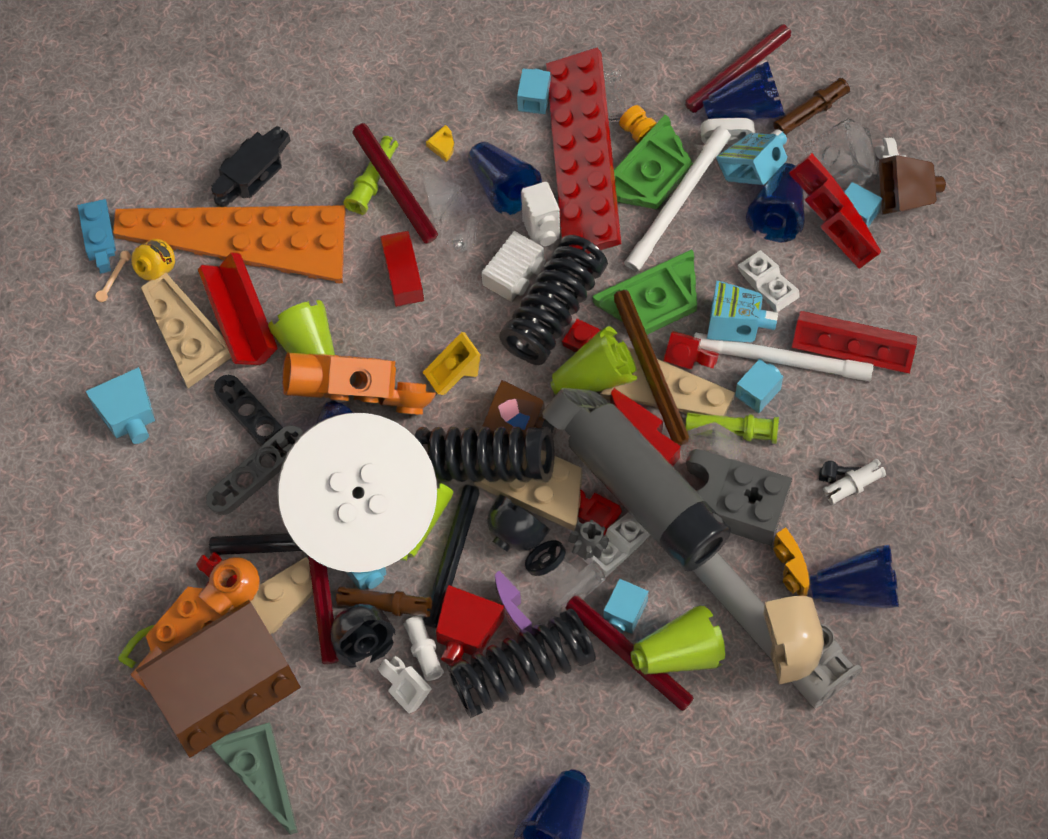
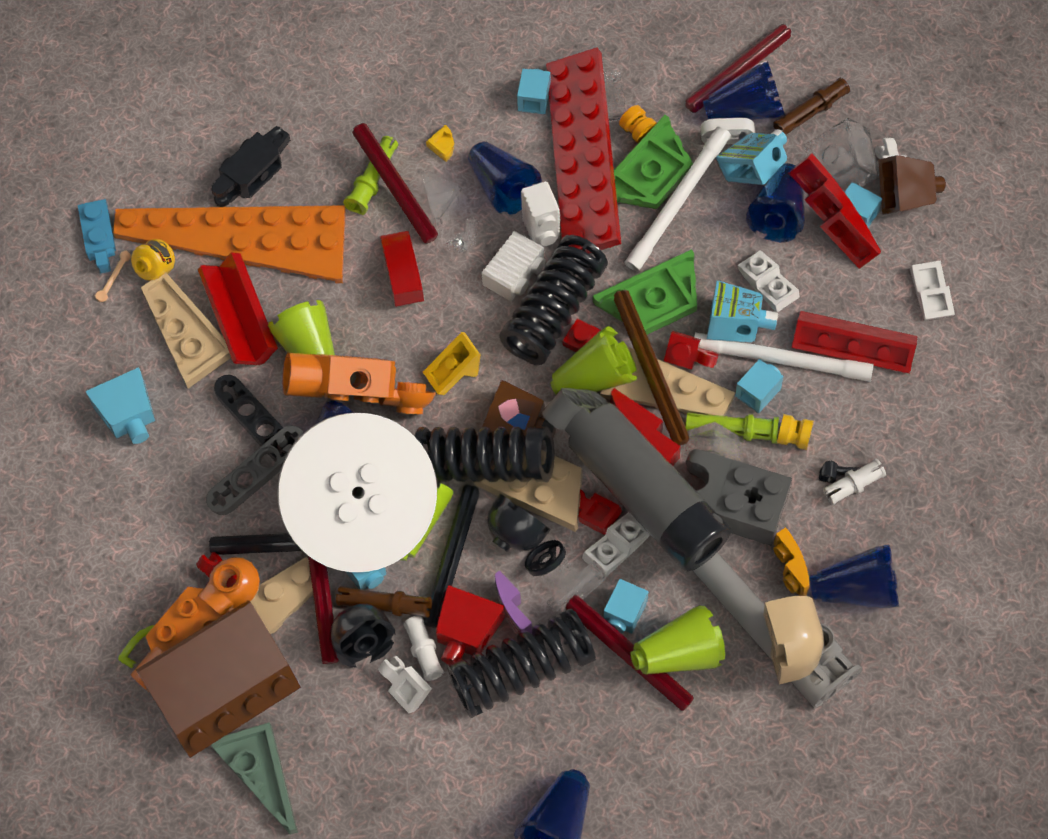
dark grey gear [568,520,609,560] -> none
none -> yellow wheel [777,414,814,450]
none -> white slope [910,260,955,320]

